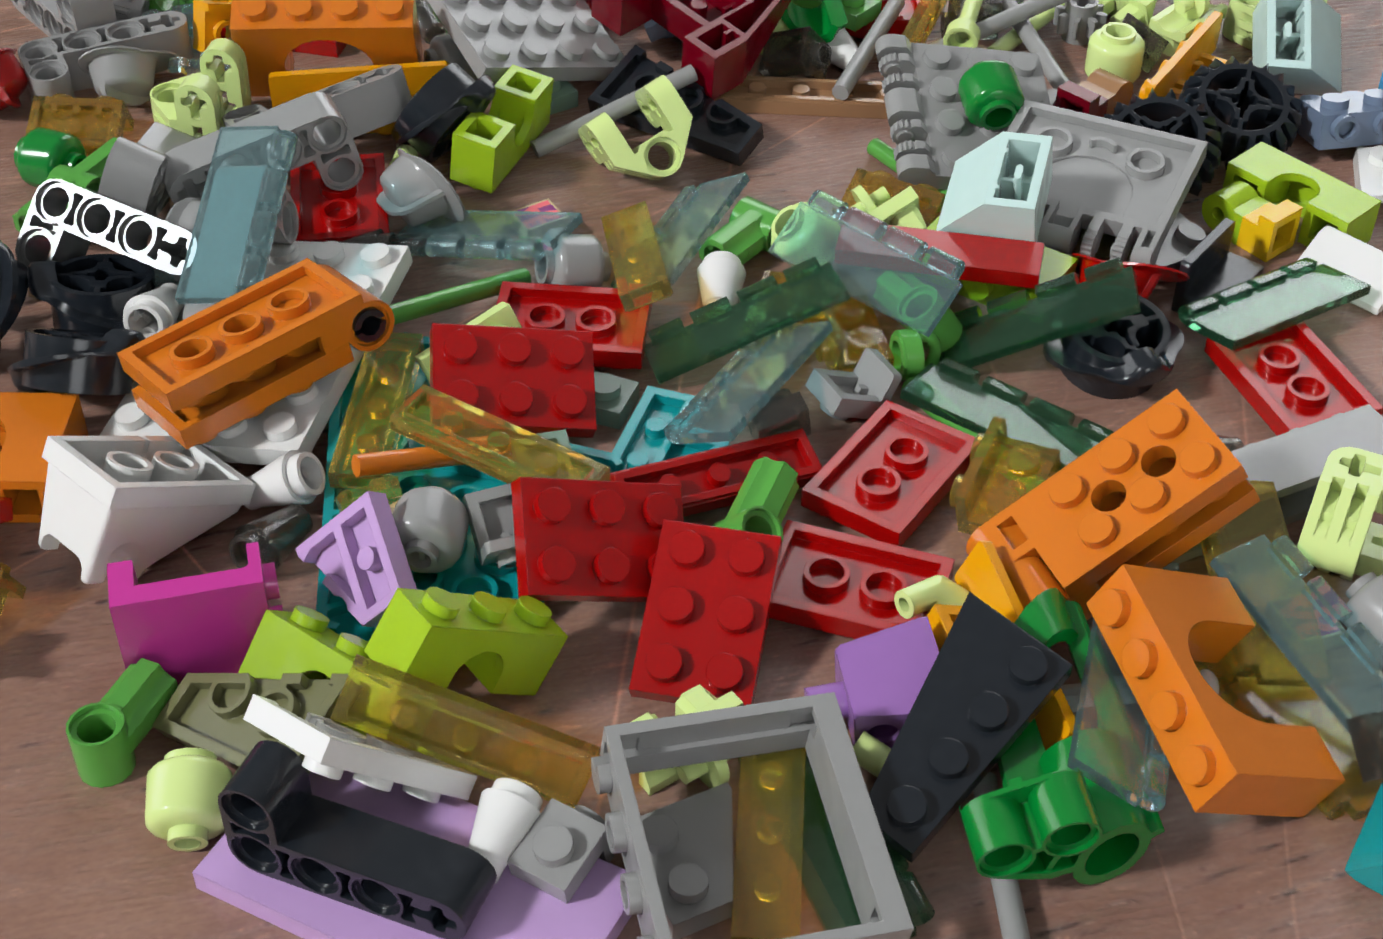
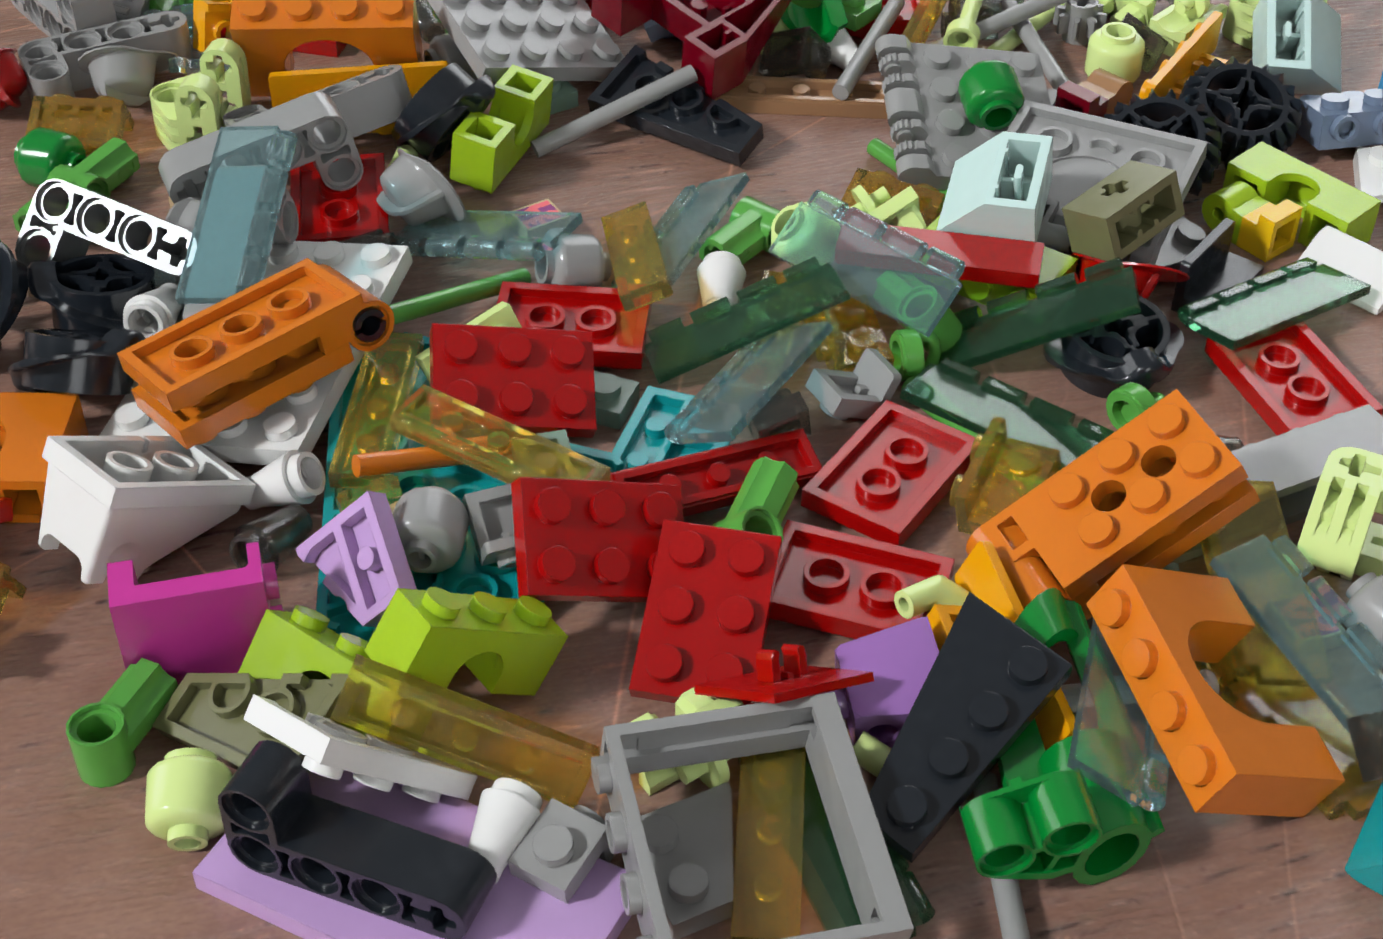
light grey beam [98,121,197,225] -> none
yellowish green piece [578,75,693,180] -> none
none -> red piece [694,644,874,704]
none -> olive brick [1062,160,1185,264]
none -> bright green tile [1106,382,1165,430]

